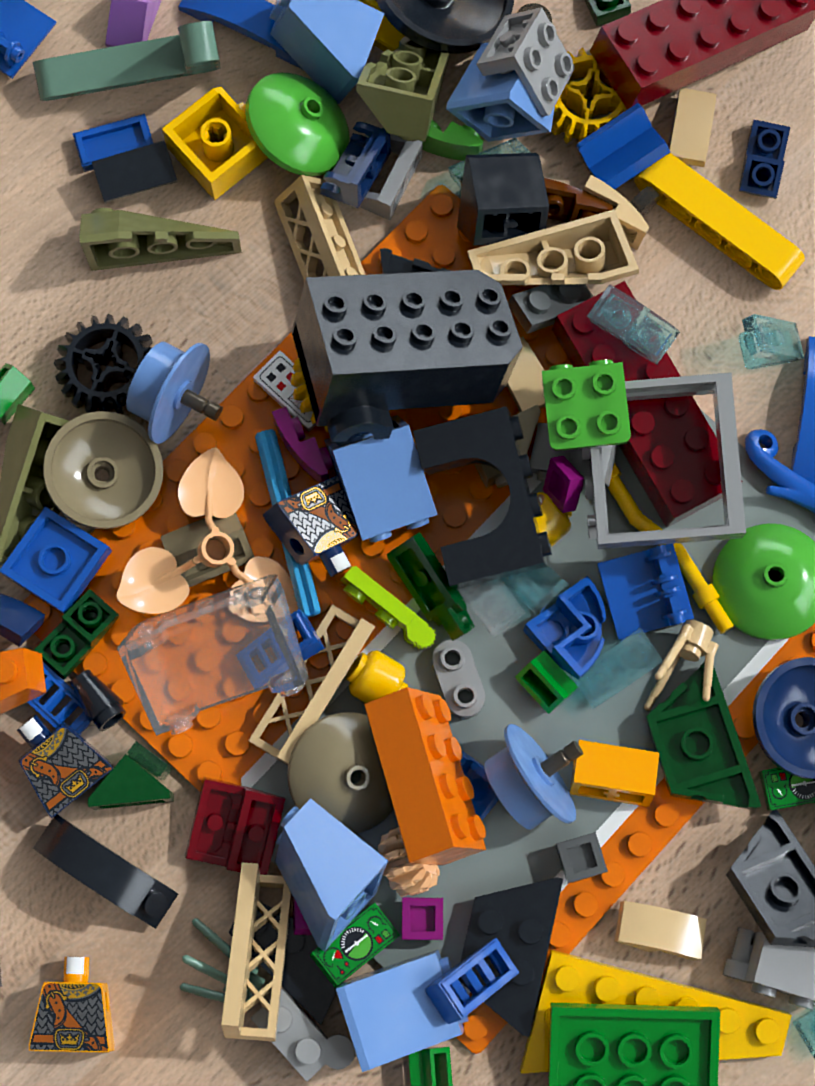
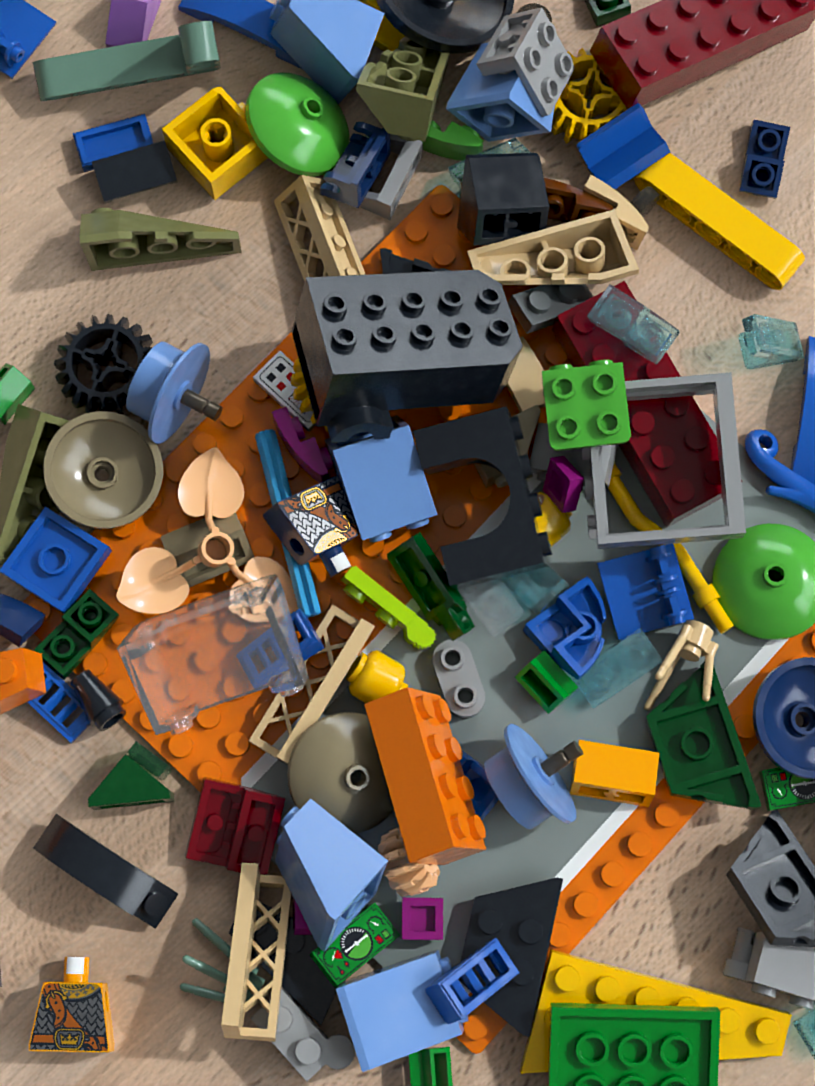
torso [17,715,113,818] -> none
dark grey plate [555,832,608,884] -> none
tan slope [614,901,707,961] -> none
tan slope [669,88,717,167] -> none

